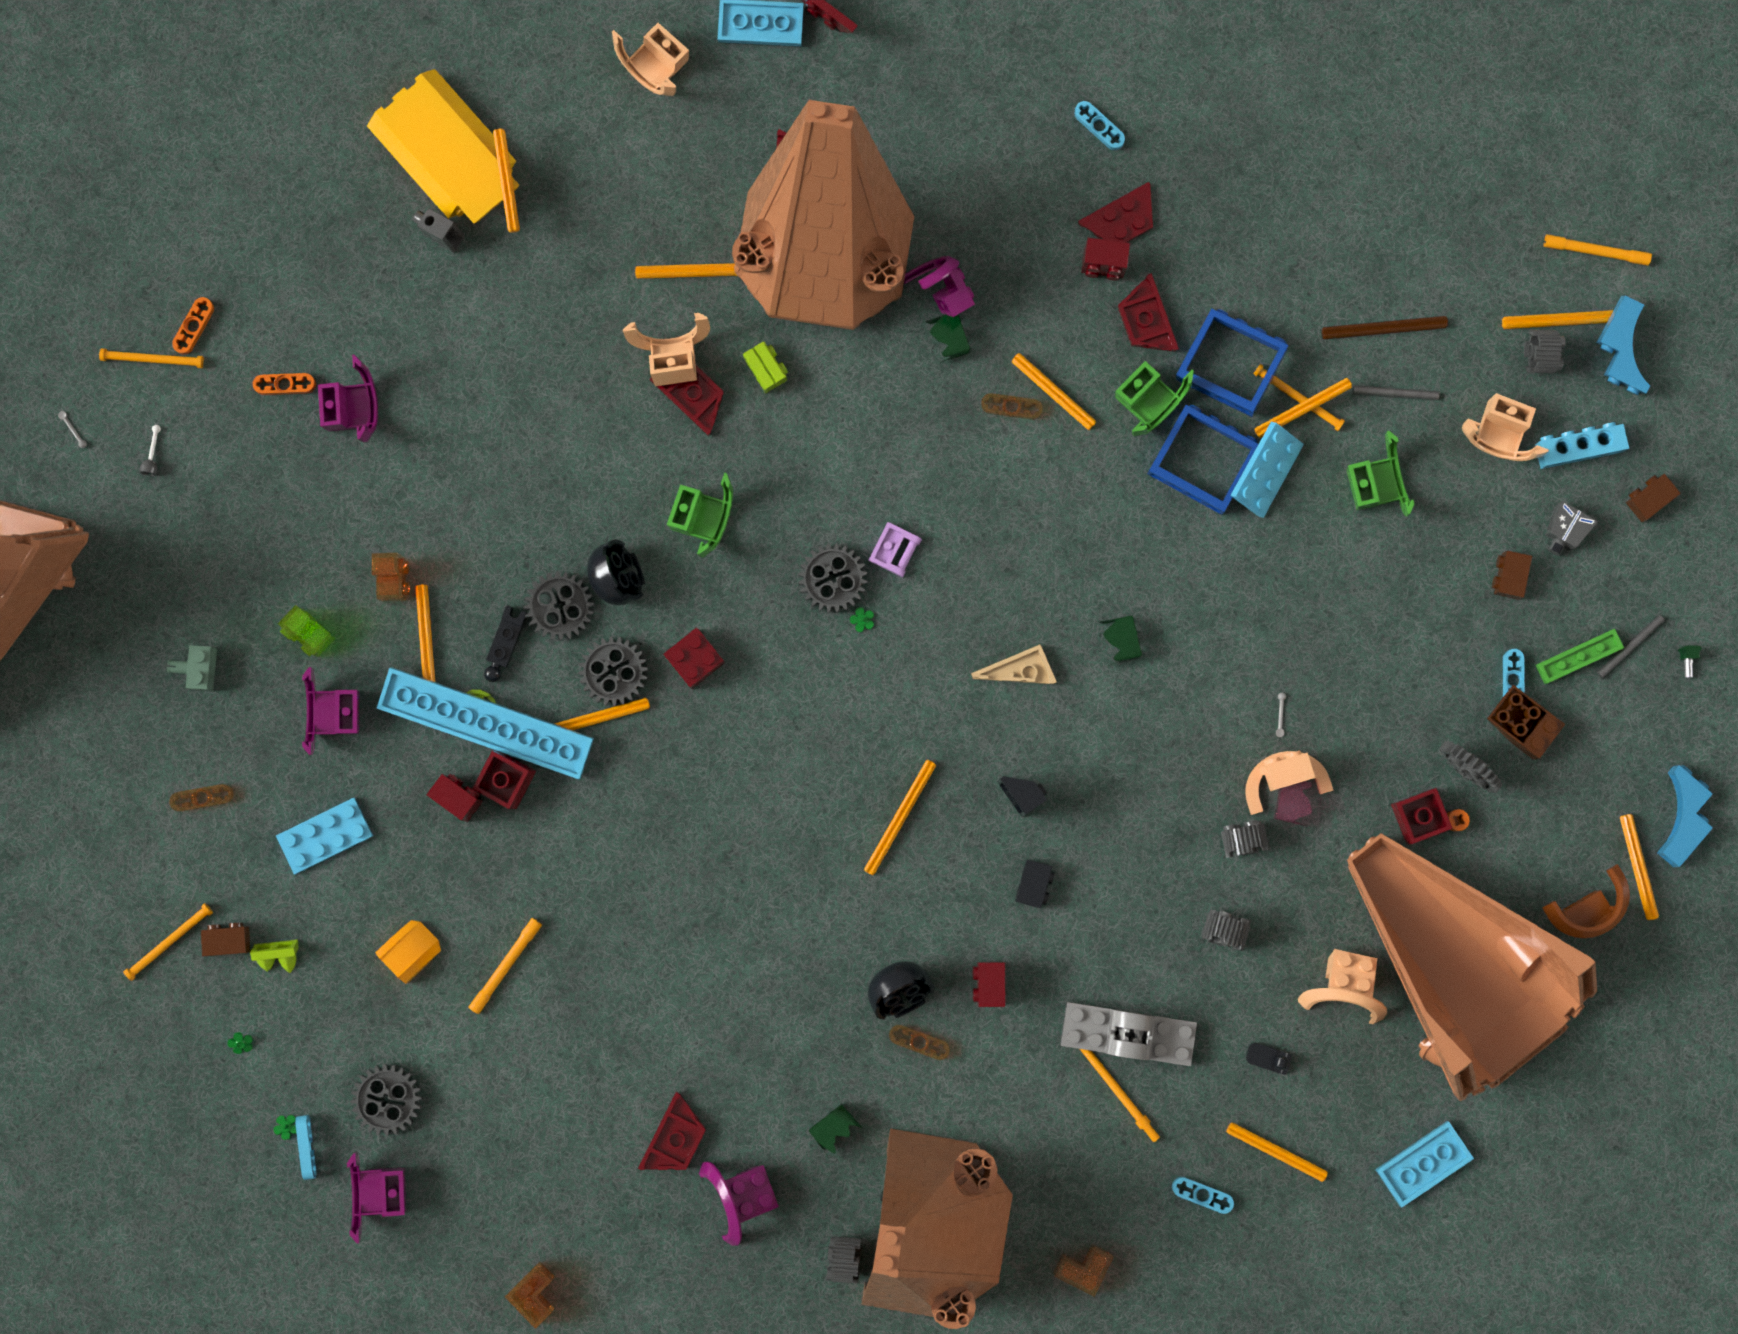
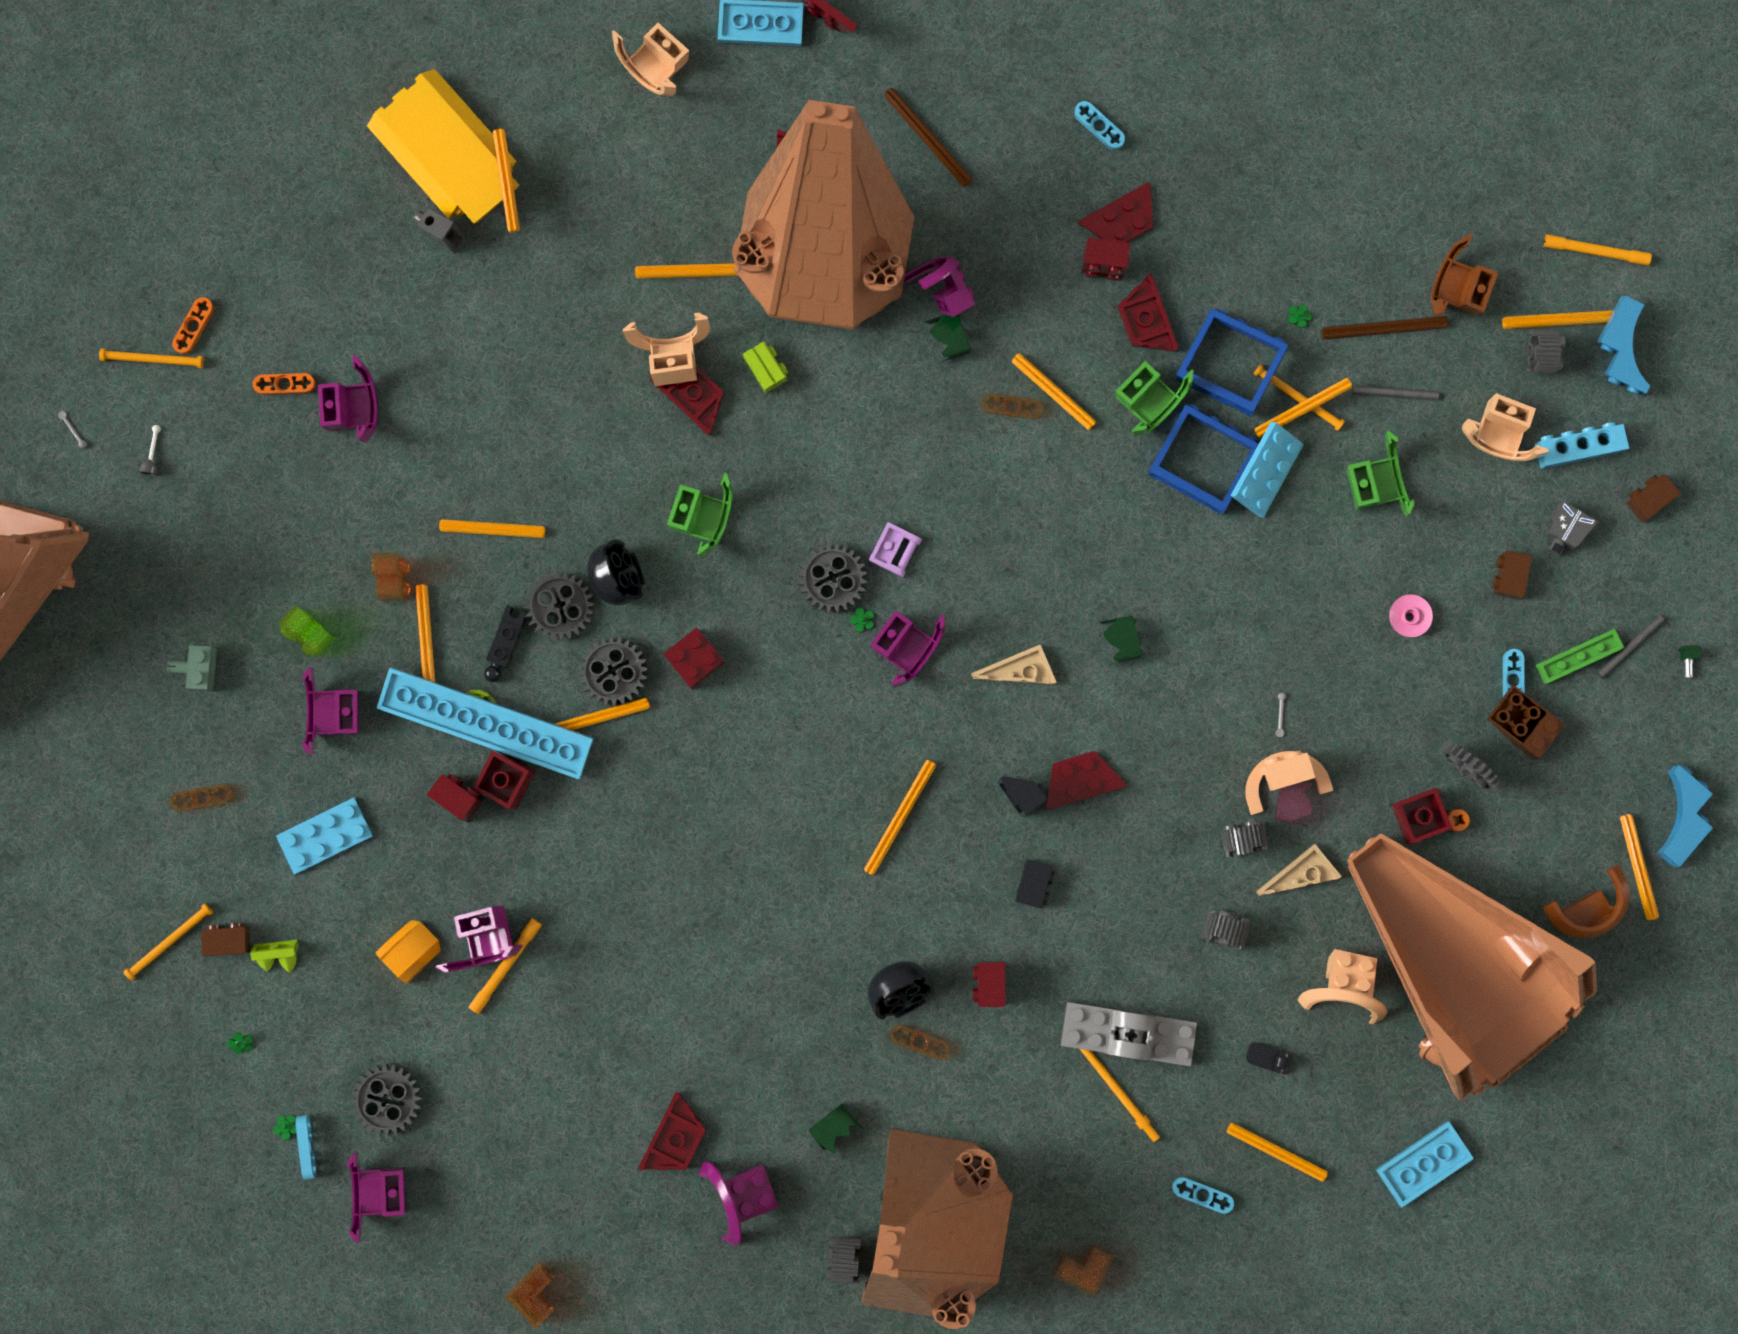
none -> magenta piece [436,905,523,972]
none -> light orange axle [439,519,546,538]
none -> magenta piece [870,610,945,688]
none -> reddish brown axle [884,88,972,187]
none -> dark red wing [1045,751,1126,810]
none -> tan wing [1256,844,1342,896]
none -> green plant [1288,304,1312,328]
none -> bright pink dish [1389,595,1433,637]
none -> dark orange piece [1430,233,1498,316]

